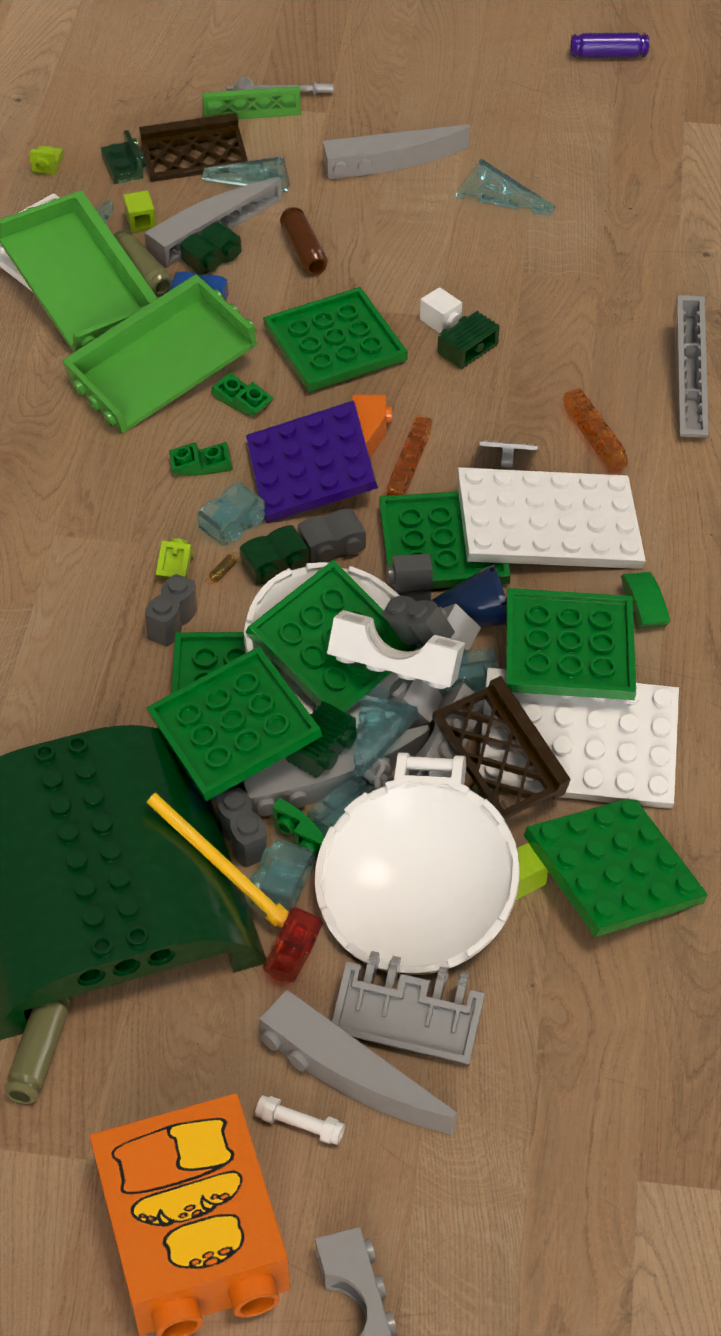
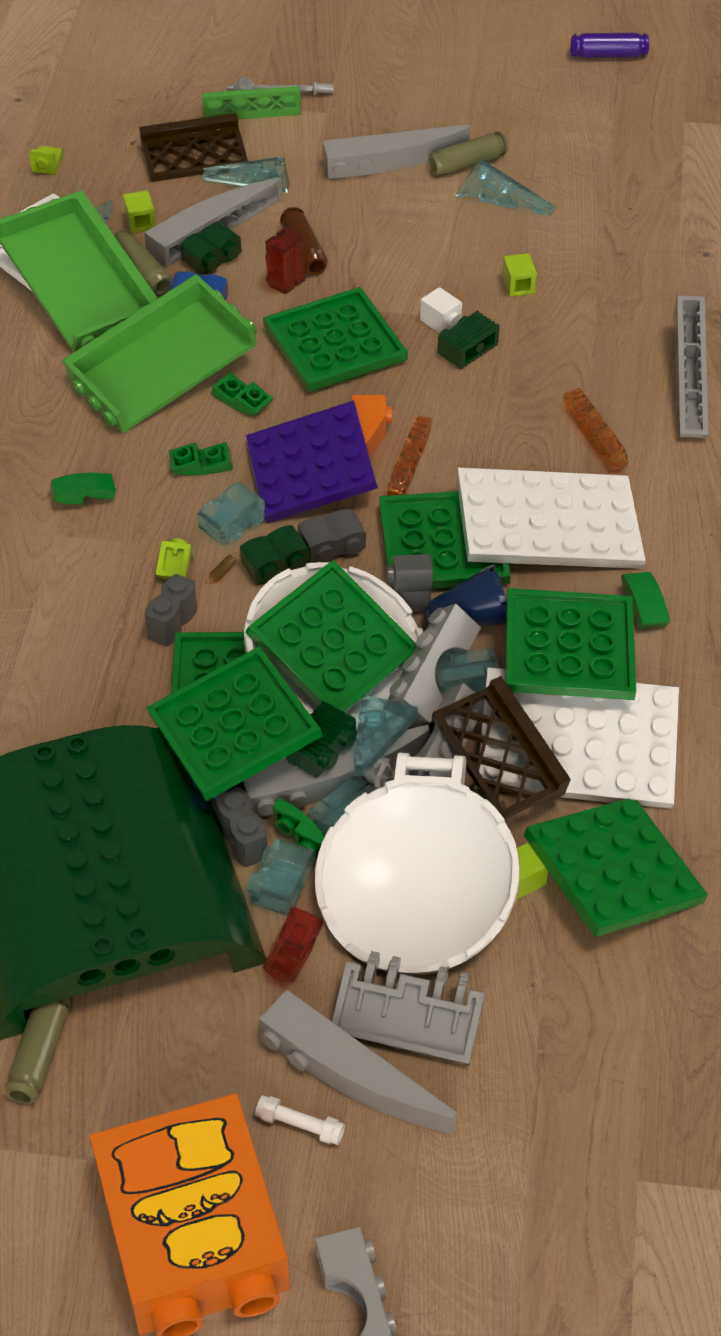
clear green bracket [100,130,146,185] -> none
yellow bar [146,792,307,943] -> none
white arch [327,610,465,689] -> none
dark grey brick [381,596,455,647] -> none
light grey piece [479,440,538,468] -> none
none -> green slope [50,472,116,505]
none -> clear red brick [265,228,305,294]
none -> olive axle [428,131,508,176]
none -> lime brick [502,253,537,297]

